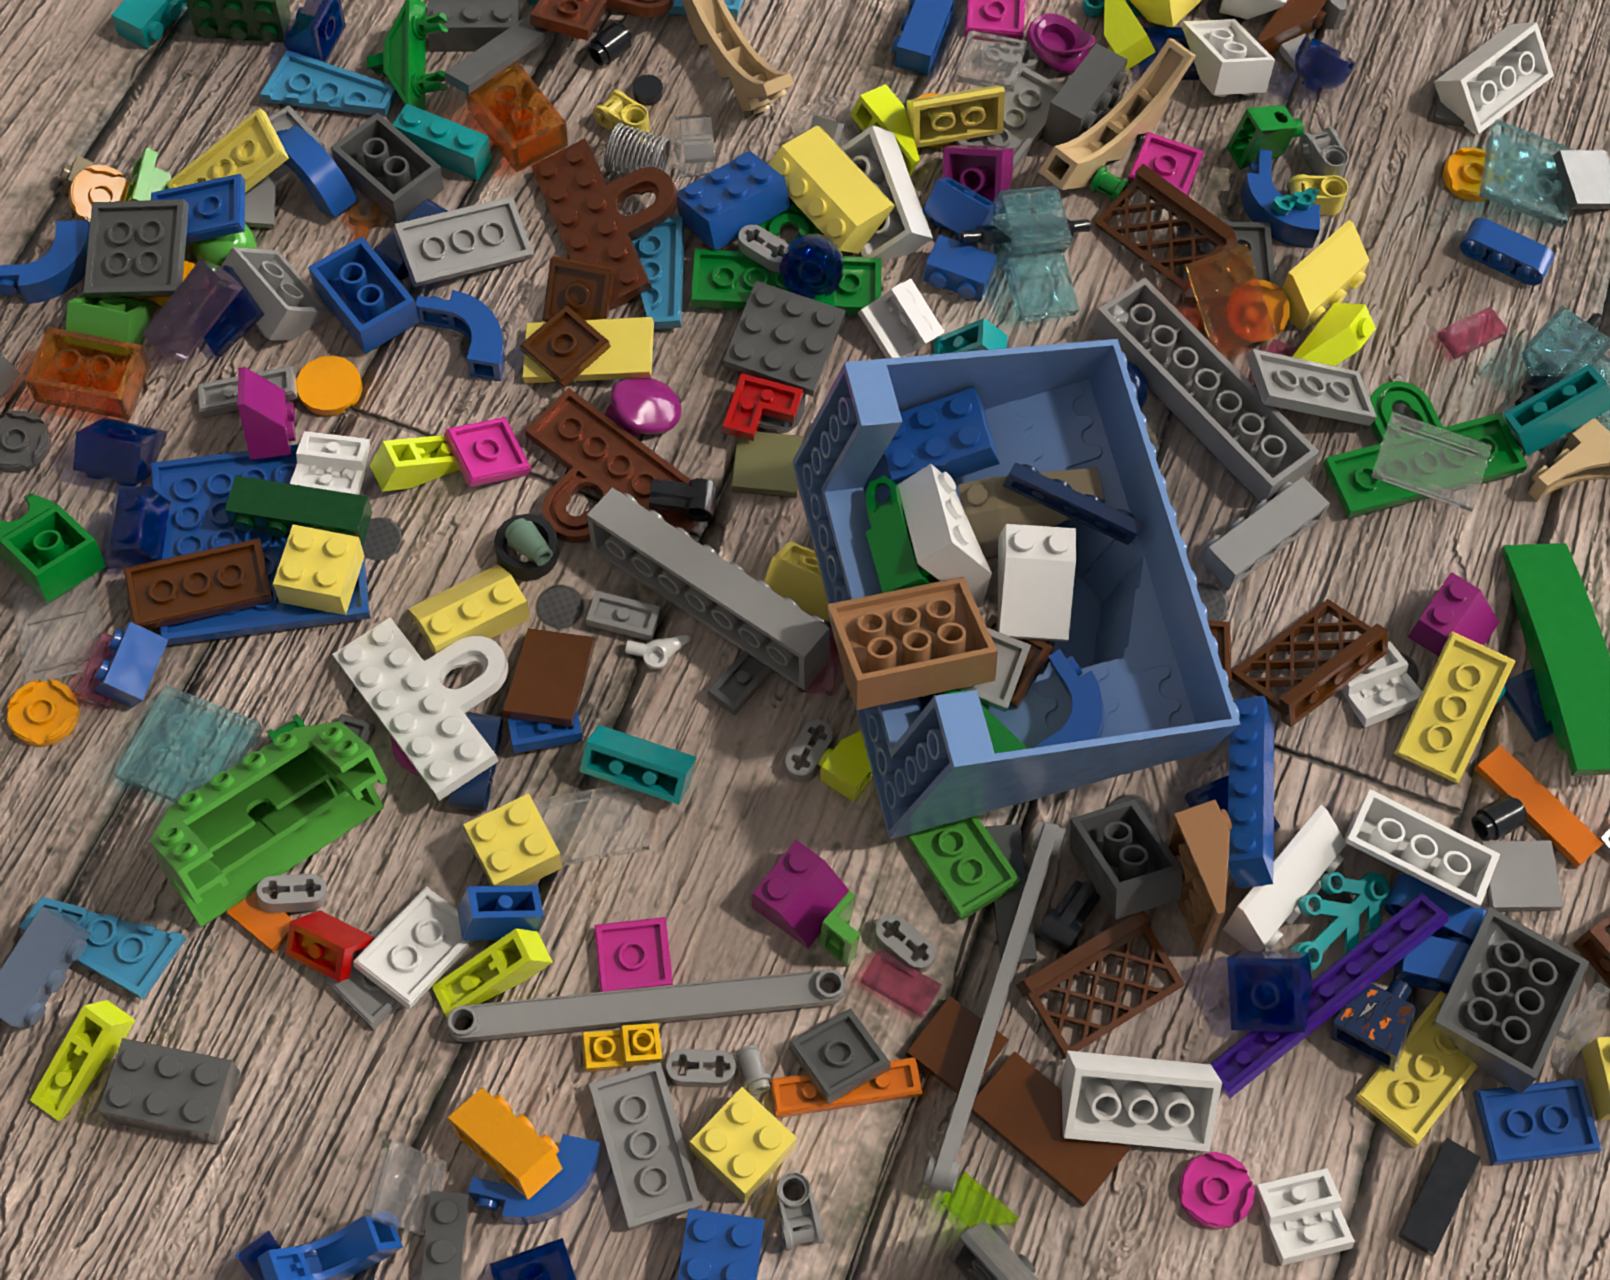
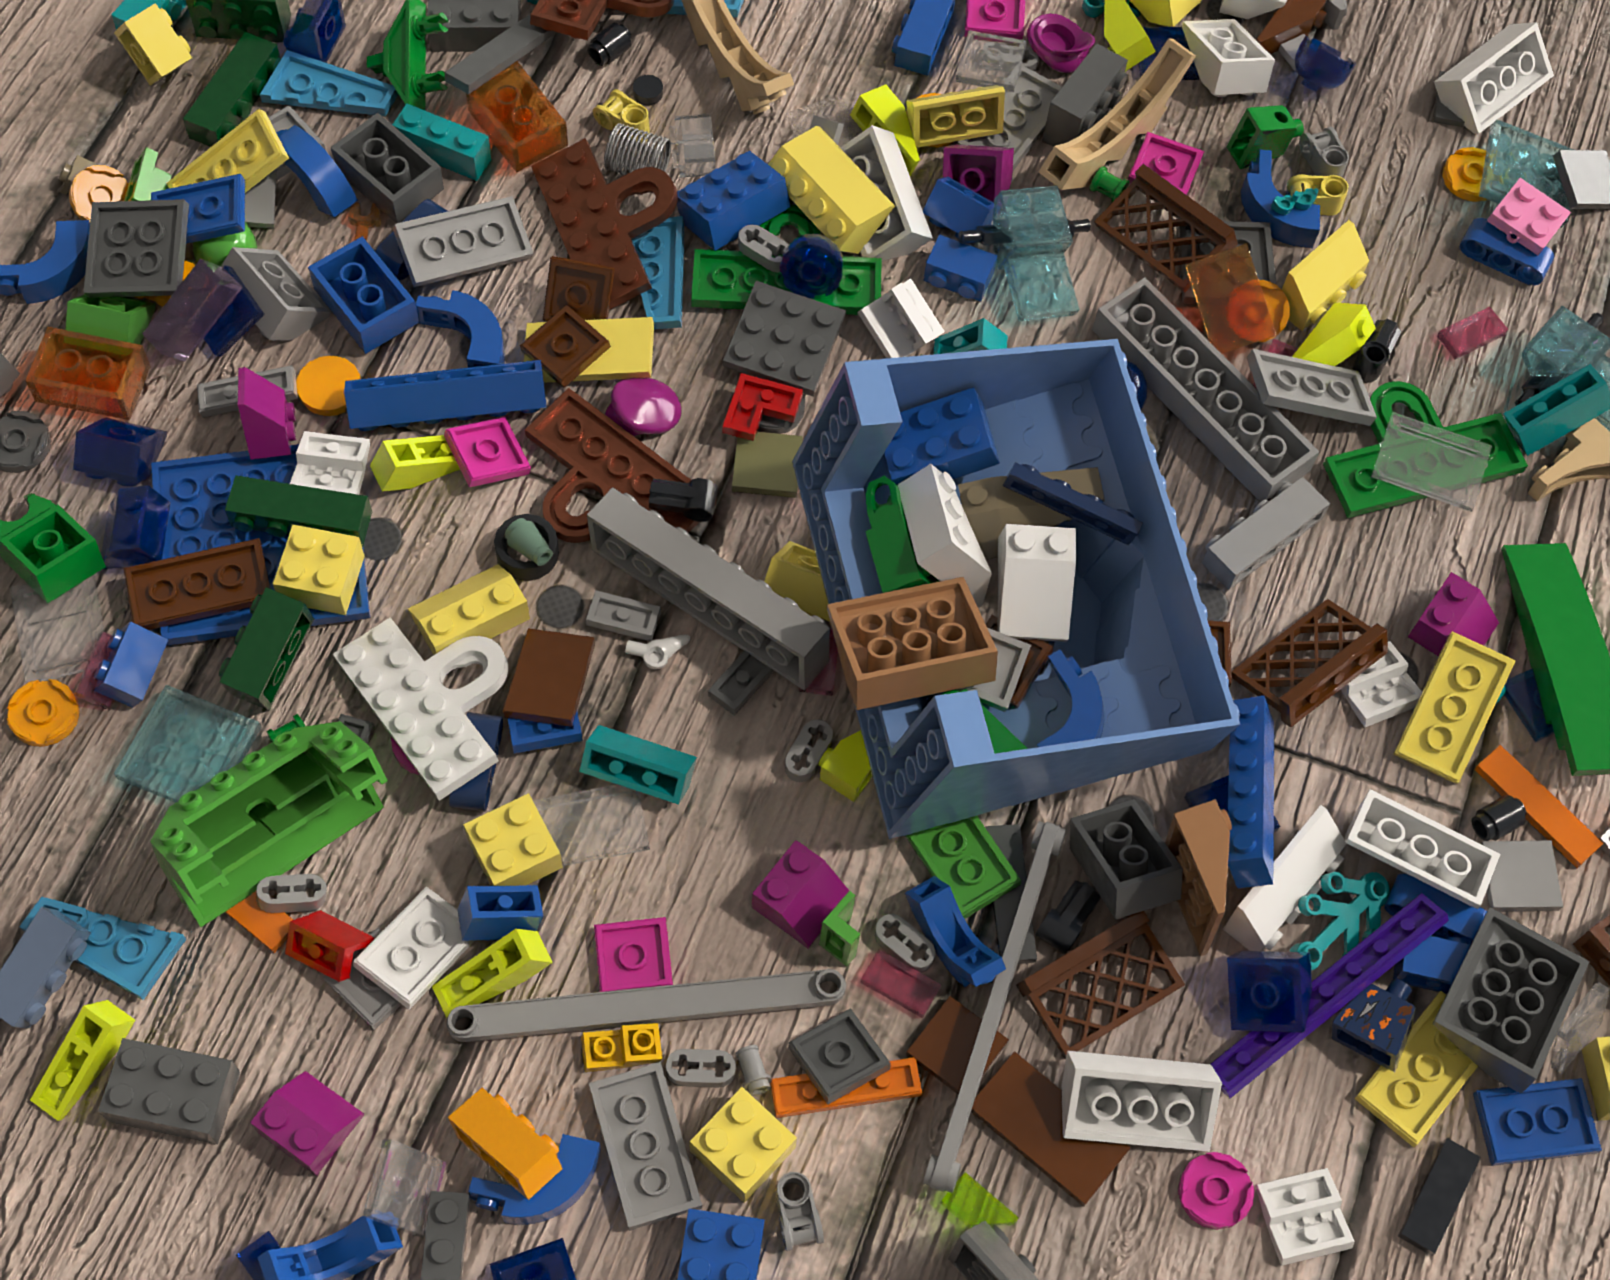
none -> light yellow brick [114,3,192,86]
none -> dark green brick [183,32,281,147]
none -> dark green brick [219,587,314,711]
none -> magenta slope [250,1071,364,1176]
none -> blue brick [344,360,547,431]
none -> blue arch [905,876,1006,987]
none -> black piece [1352,319,1402,382]
none -> bright pink plate [1487,178,1571,256]

